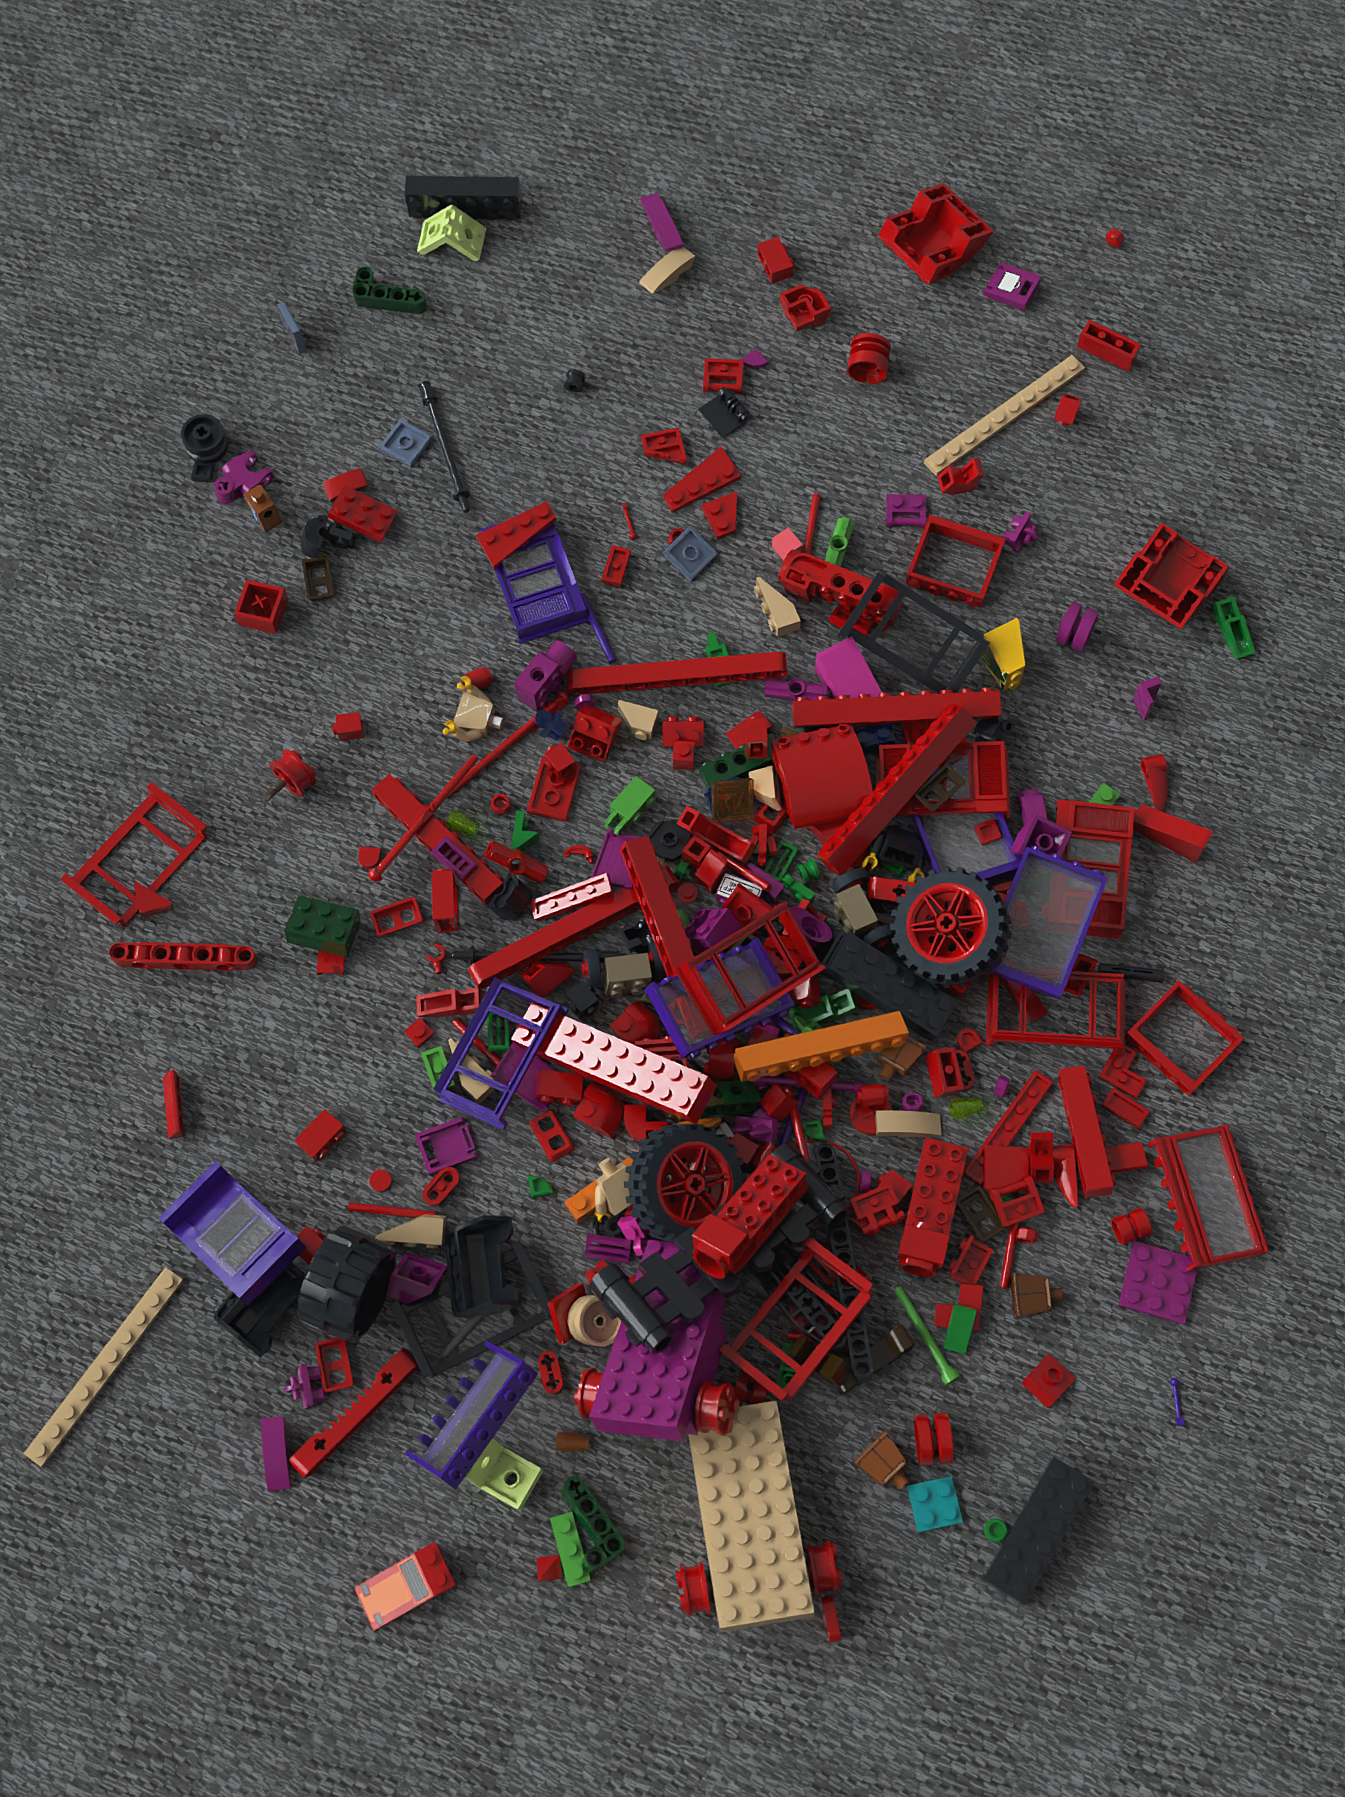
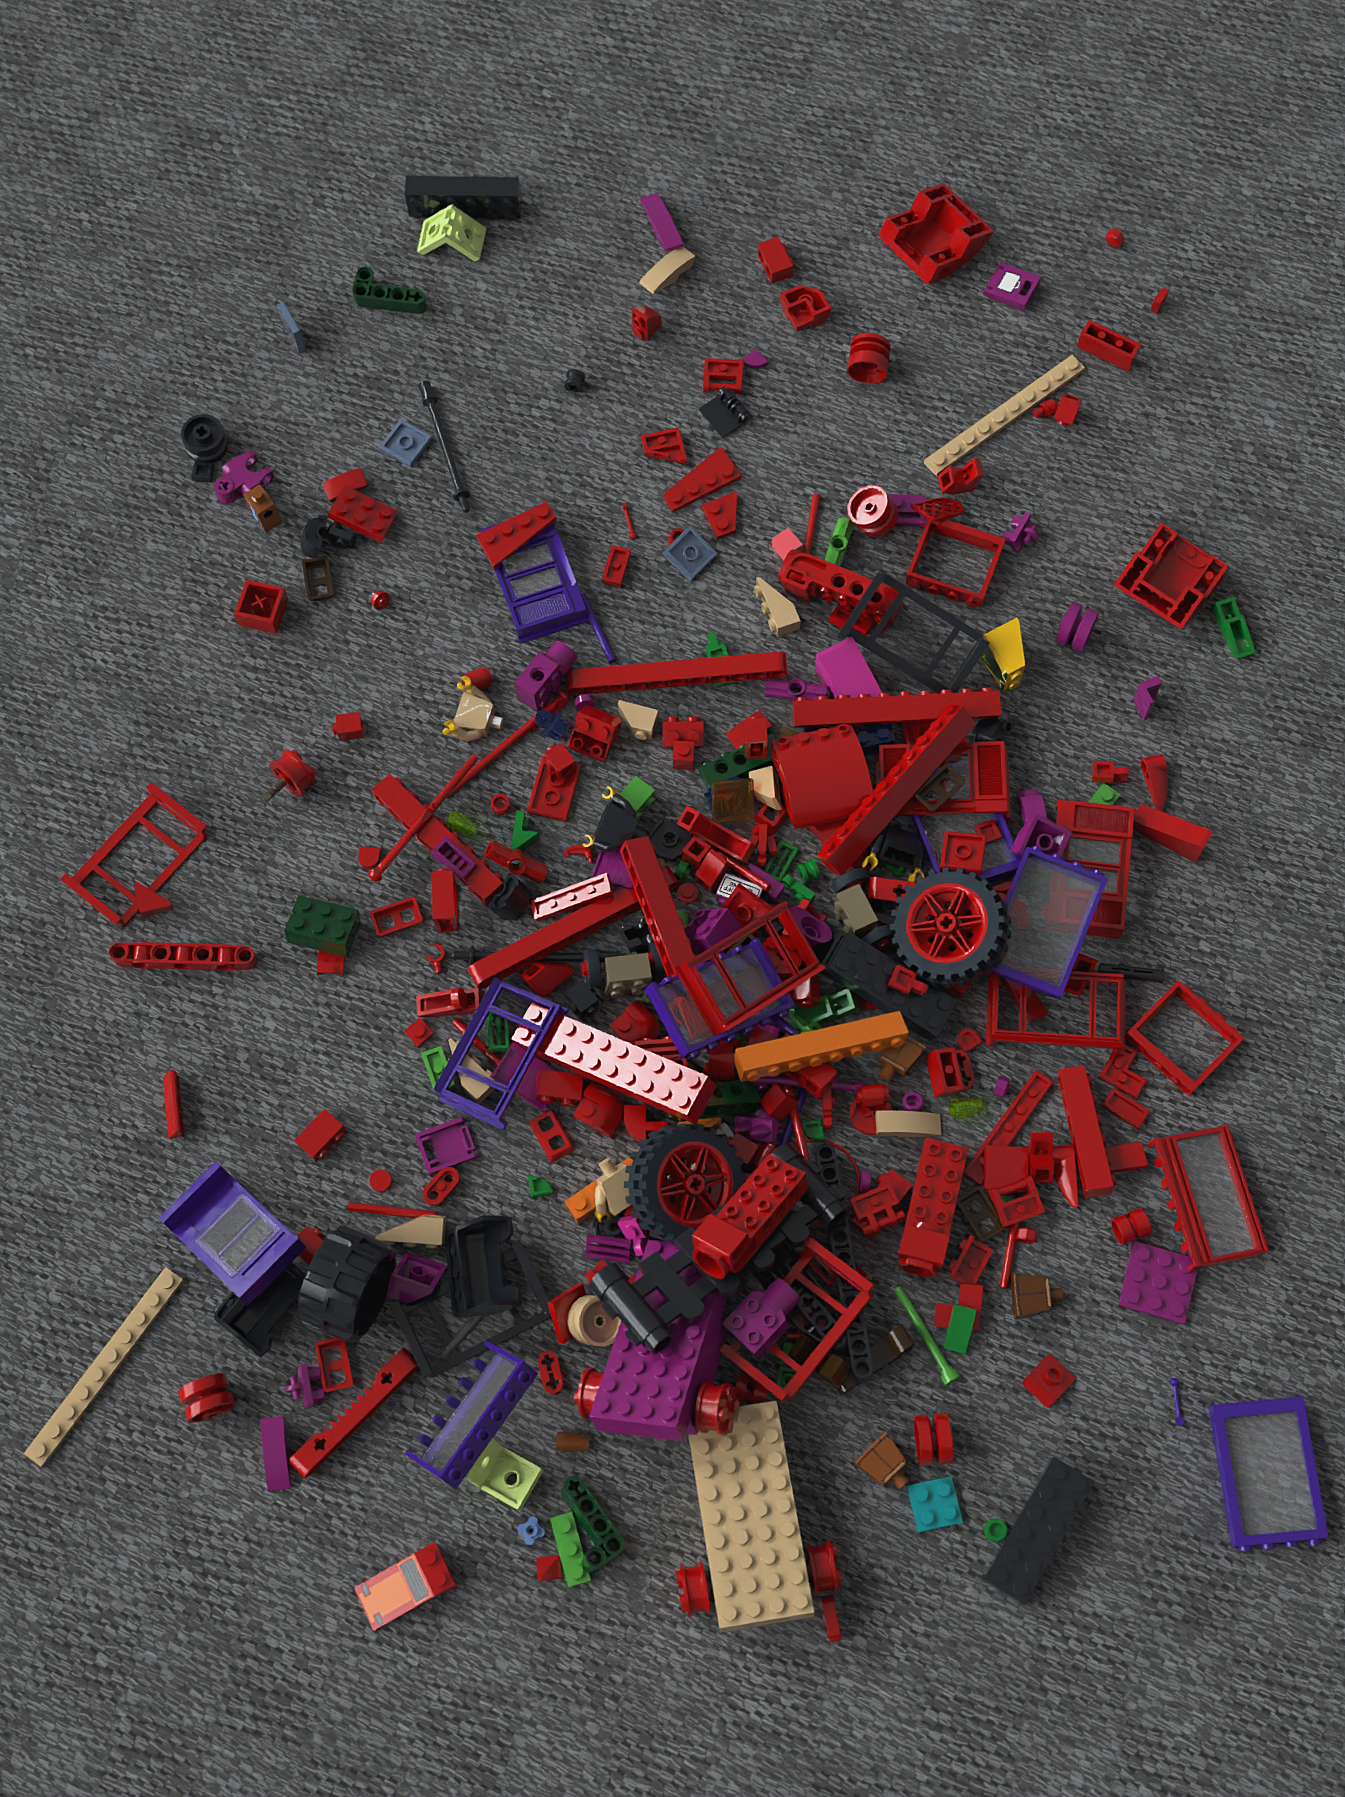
none -> red wheel [178,1373,236,1423]
none -> red plate [371,590,390,610]
none -> red tile [451,987,467,1010]
none -> medium blue plate [517,1516,545,1545]
none -> black torso [583,787,646,852]
none -> red slope [631,306,662,341]
none -> magenta brick [722,1277,801,1360]
none -> red wheel [848,485,899,537]
none -> red plate [888,964,929,996]
none -> red window [911,497,964,523]
none -> red tile [940,831,987,875]
none -> red cylinder [1033,399,1059,418]
none -> red plate [1092,761,1129,783]
none -> red tile [1151,287,1169,314]
none -> clear window [1208,1396,1329,1552]

